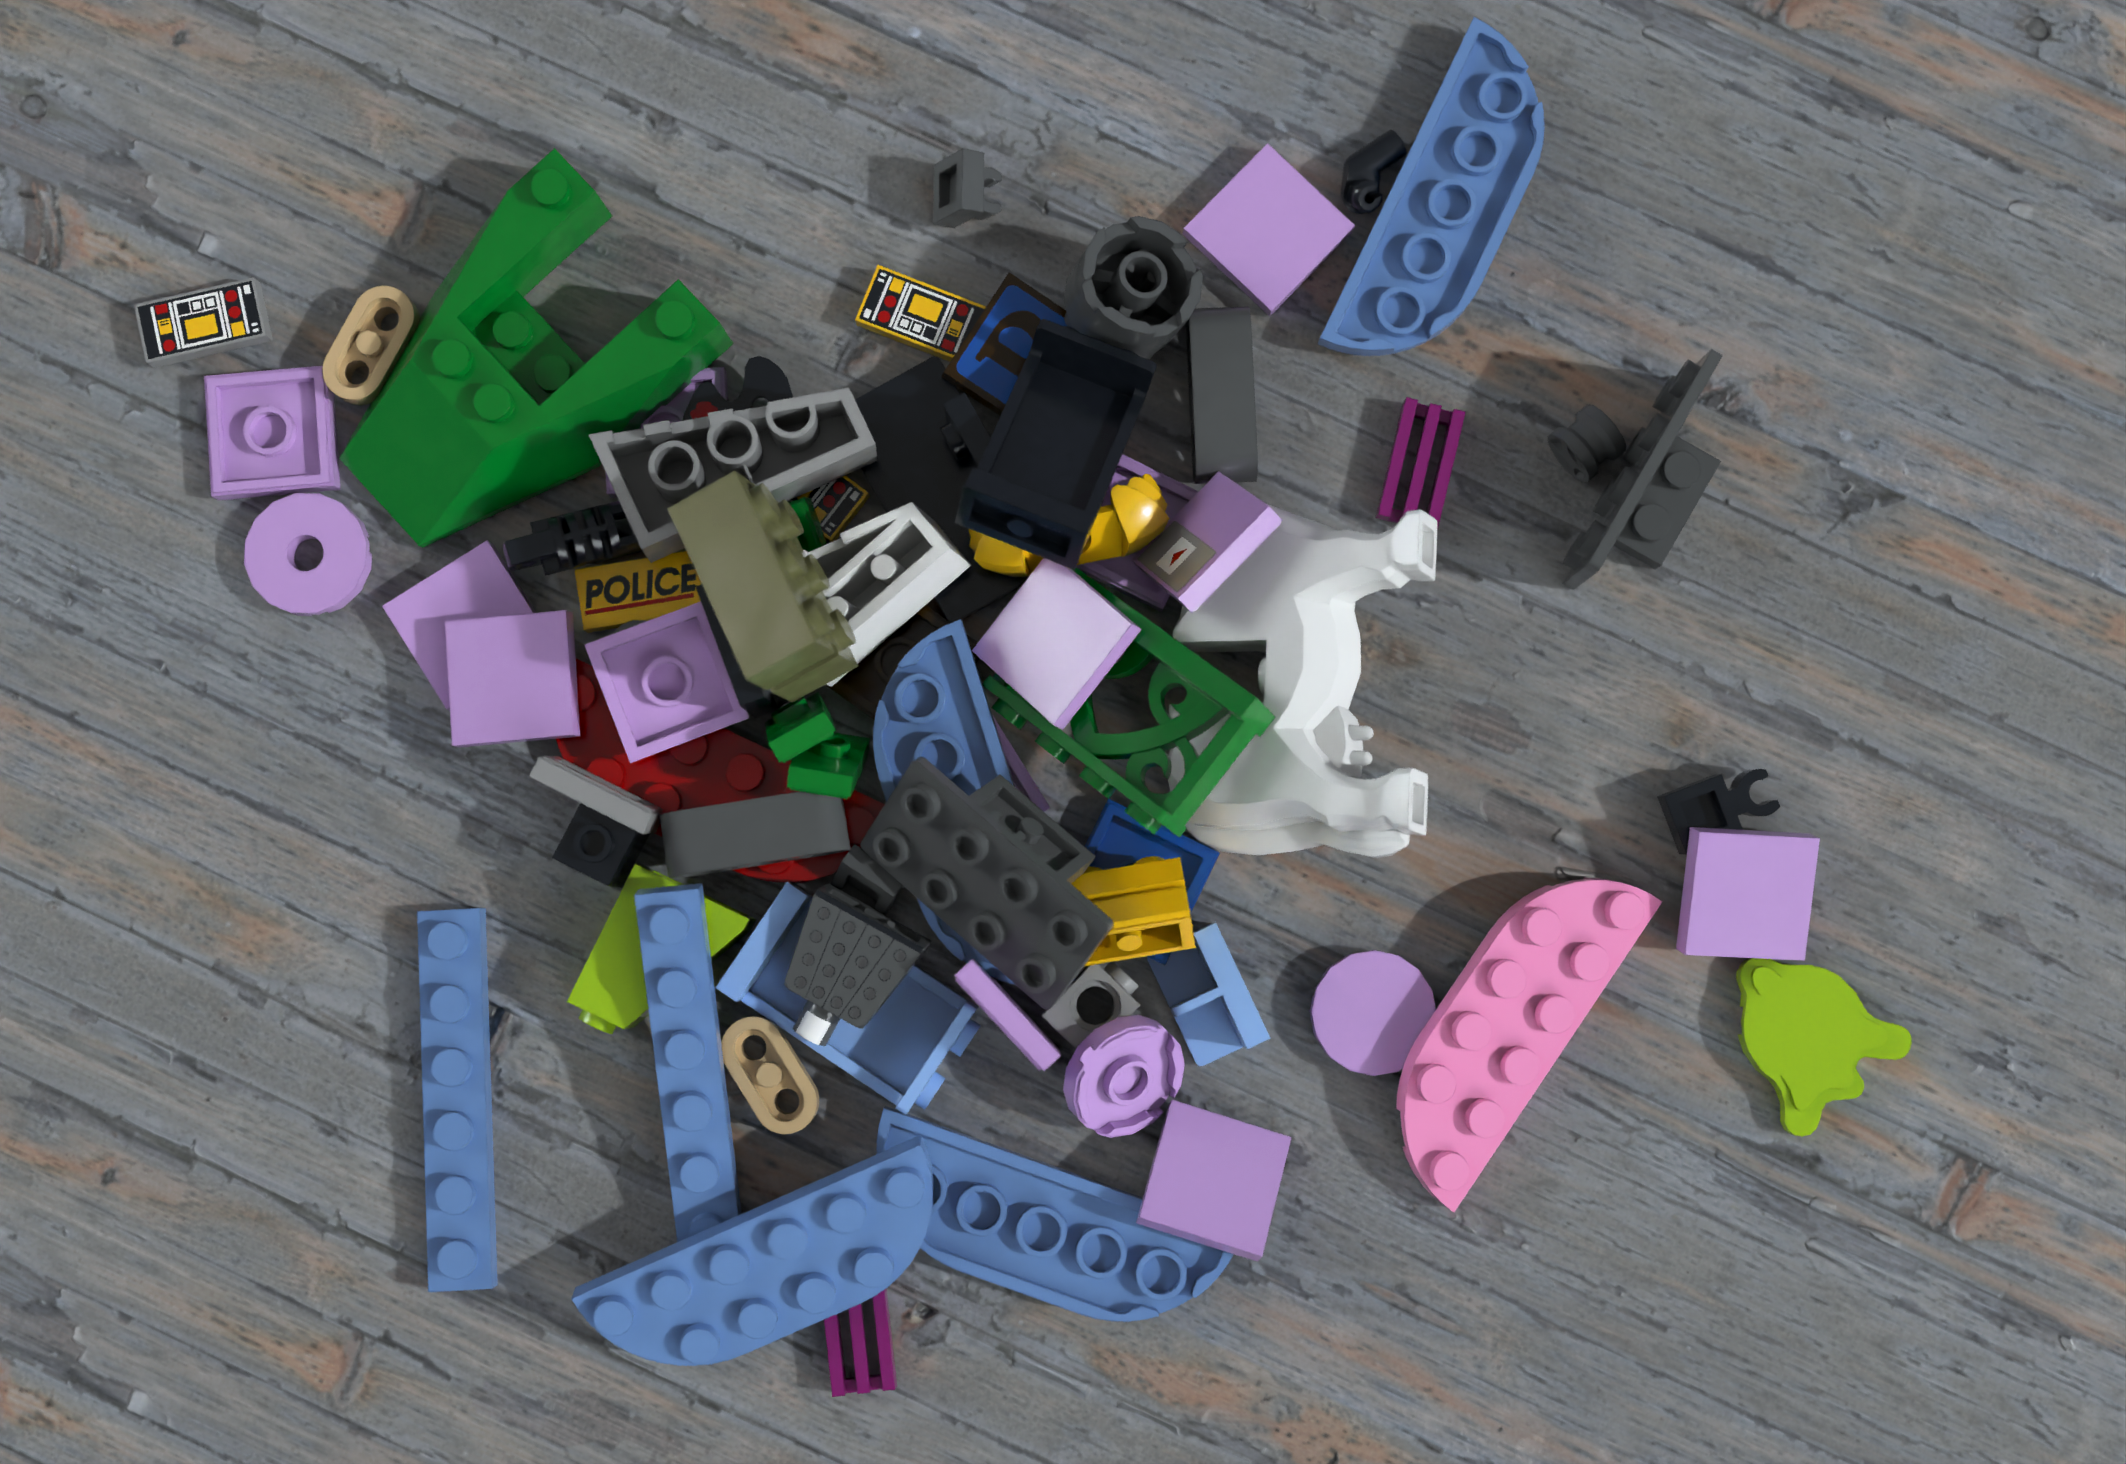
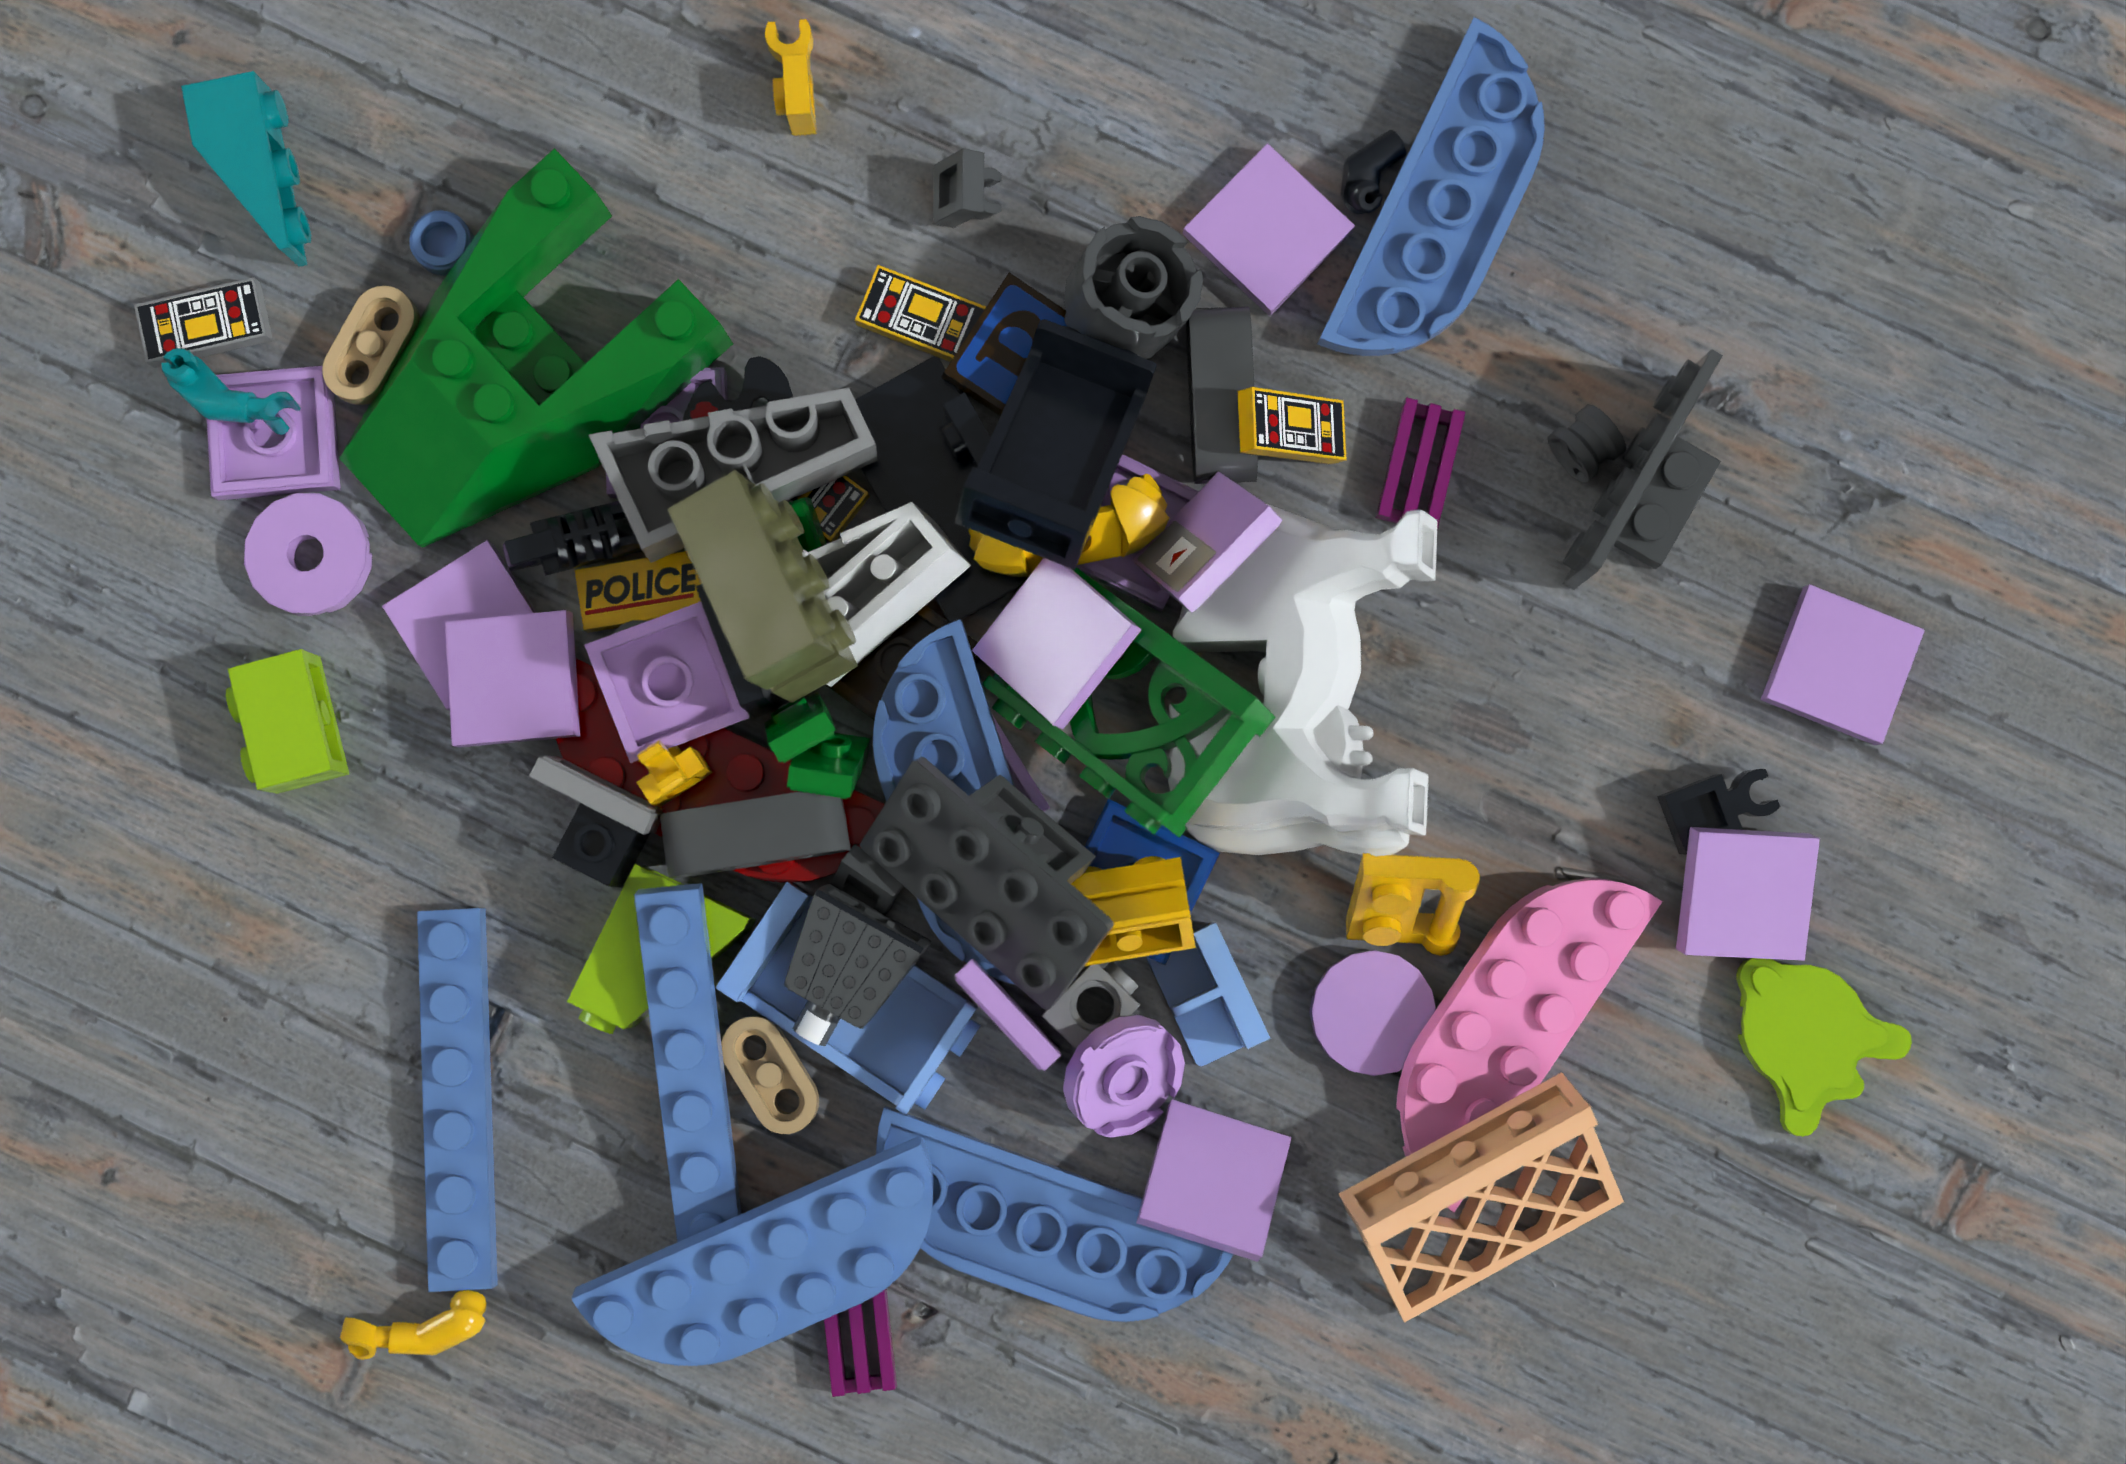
none -> teal arm [161,348,301,435]
none -> teal slope [181,71,311,267]
none -> lime brick [225,649,349,794]
none -> yellow arm [340,1290,487,1360]
none -> medium blue tile [409,210,474,276]
none -> yellow plate [636,740,713,807]
none -> yellow plate [765,19,817,136]
none -> tile [1237,387,1346,464]
none -> light nougat fence [1339,1072,1624,1323]
none -> yellow plate [1346,853,1480,956]
none -> lavender tile [1761,584,1925,745]

